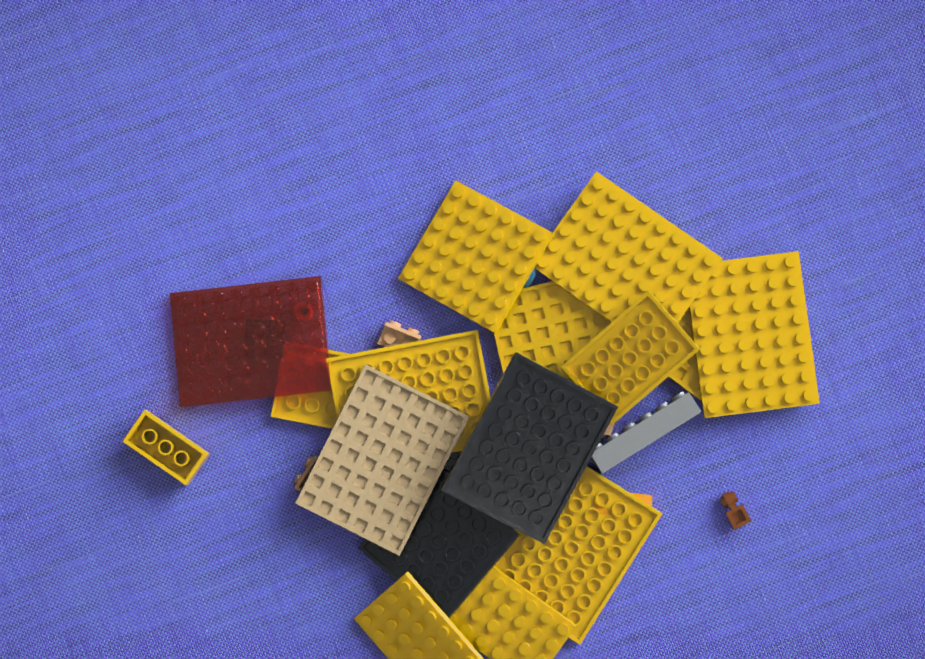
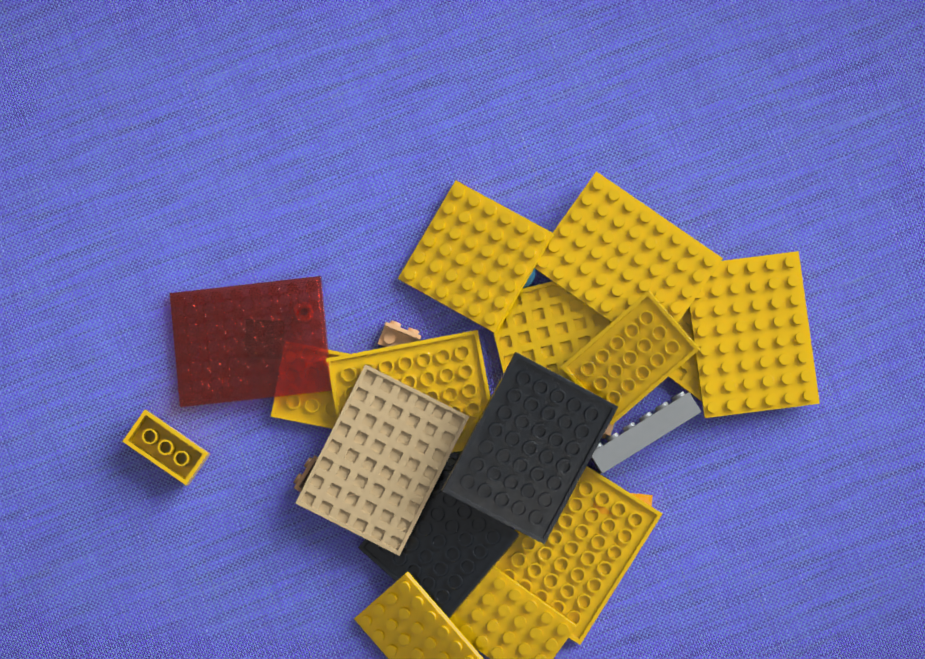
dark orange plate [719,491,751,530] -> none

